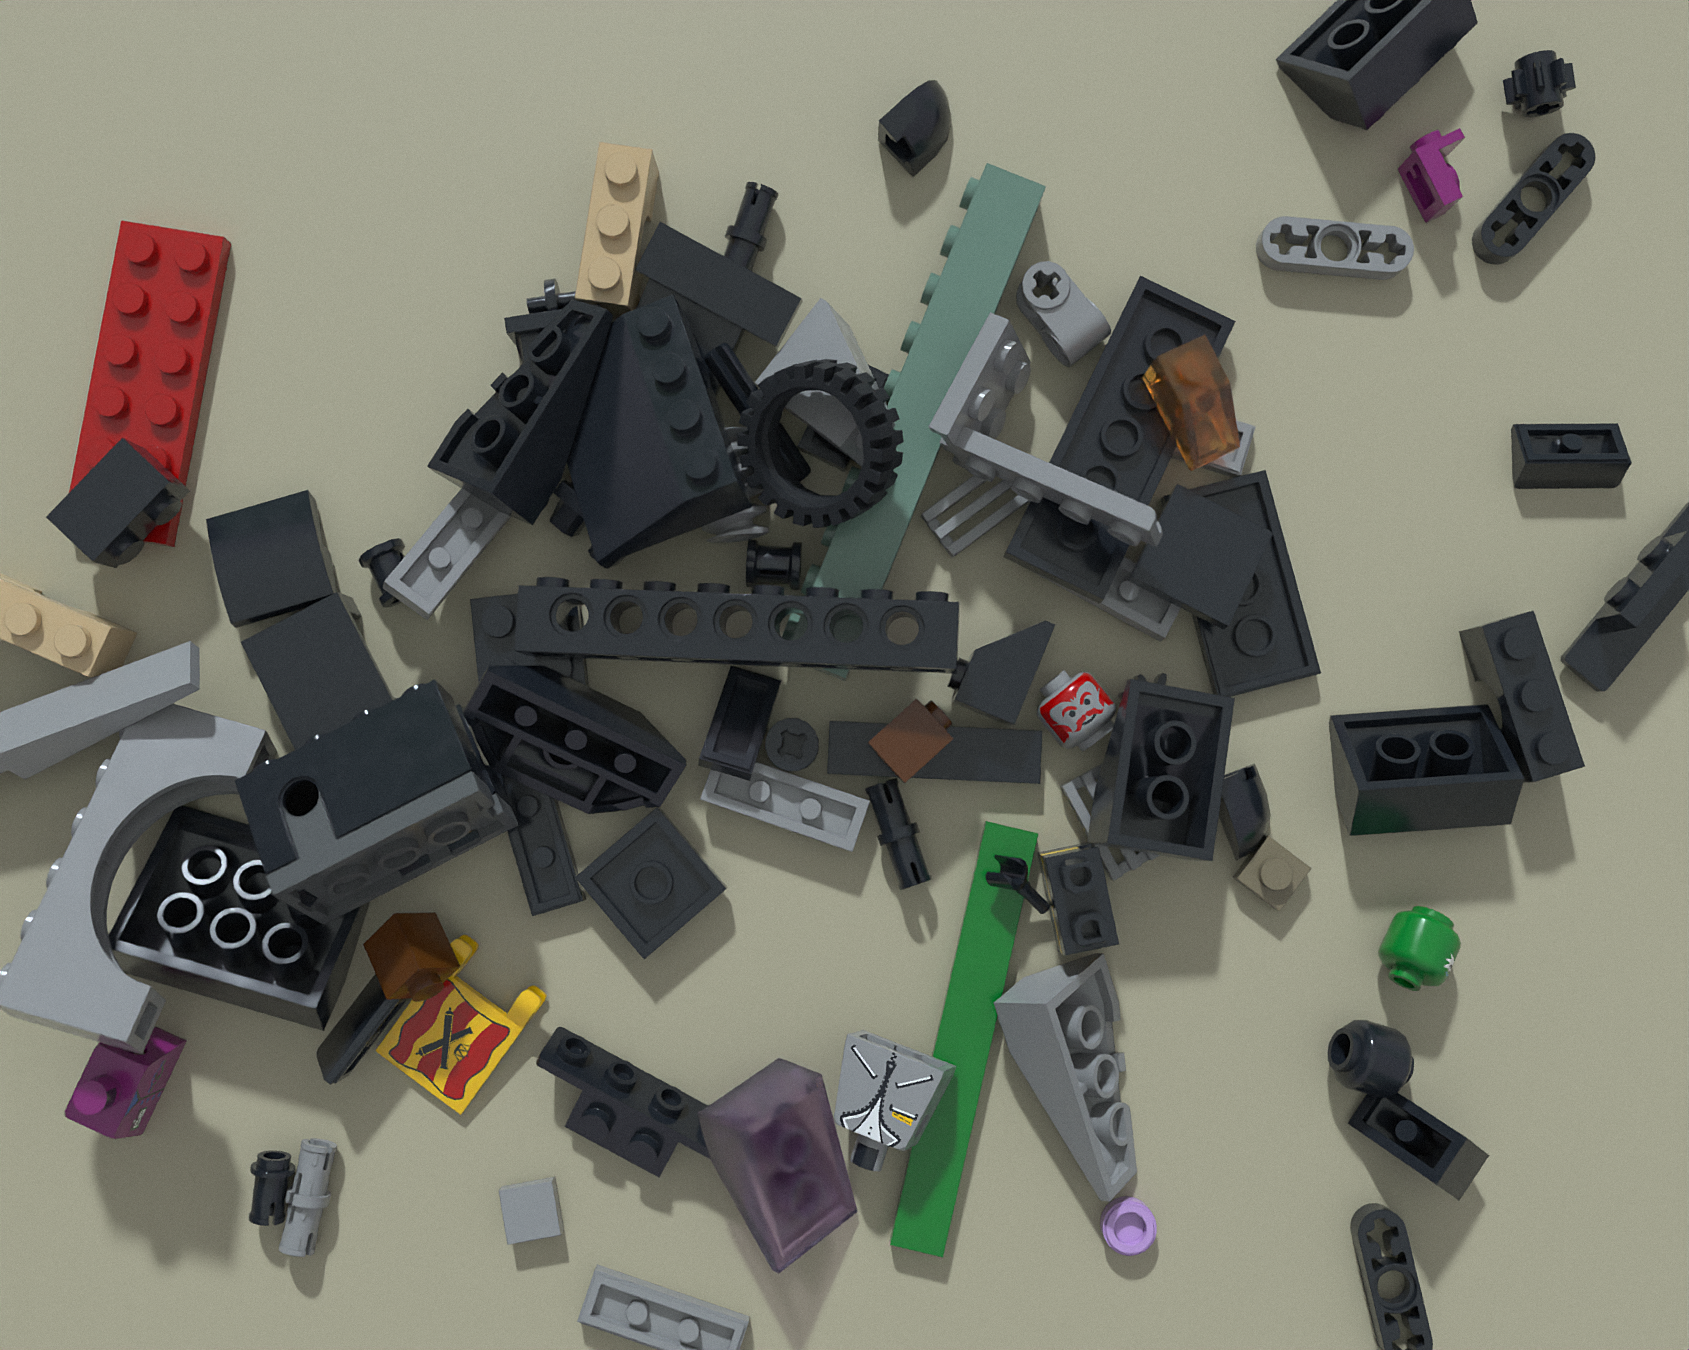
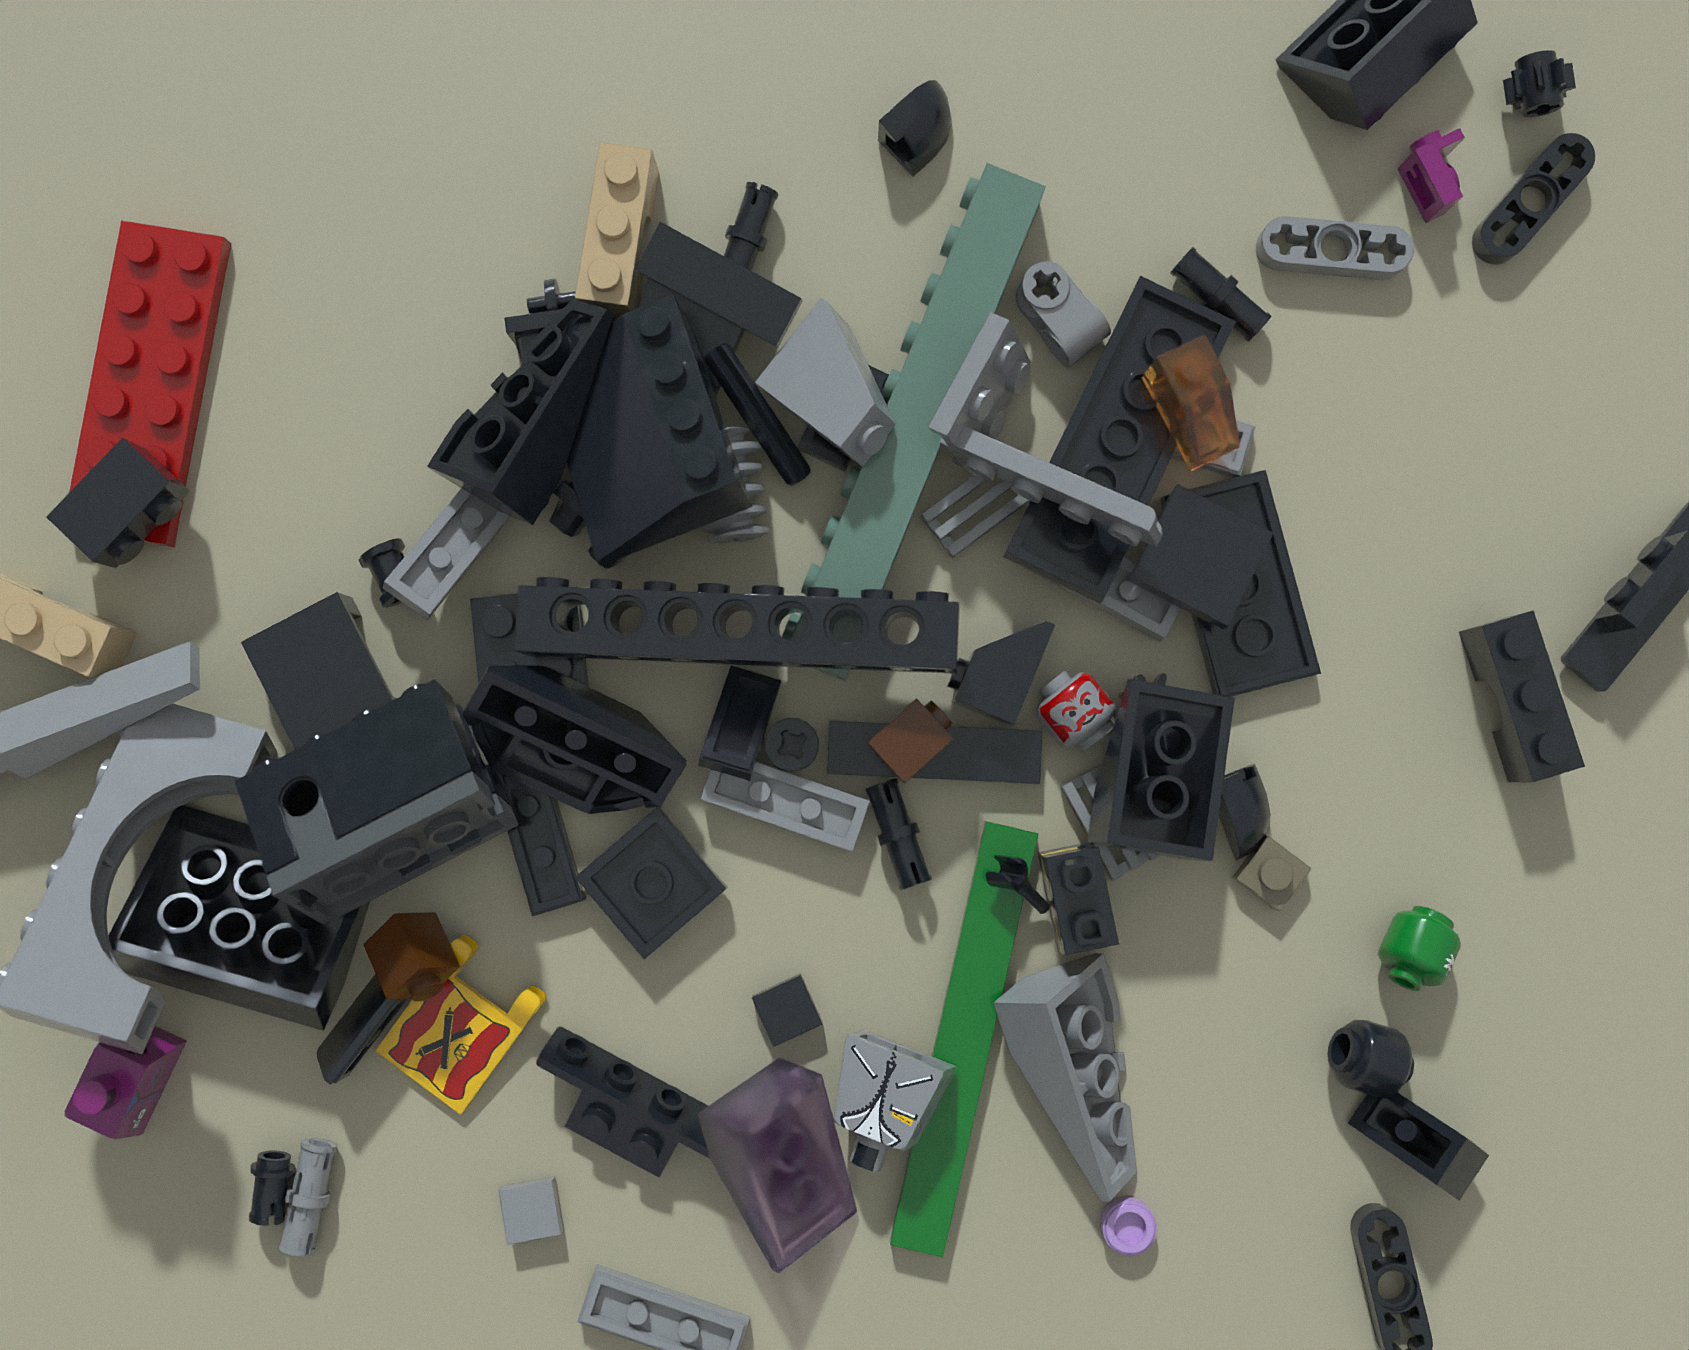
black slope [206,490,337,628] -> none
black tyre [737,359,904,528] -> none
black bush [746,539,802,590] -> none
black slope [1329,704,1524,836] -> none
black slope [1511,423,1632,489] -> none
none -> black tile [752,973,823,1047]
none -> black pin [1170,247,1272,342]

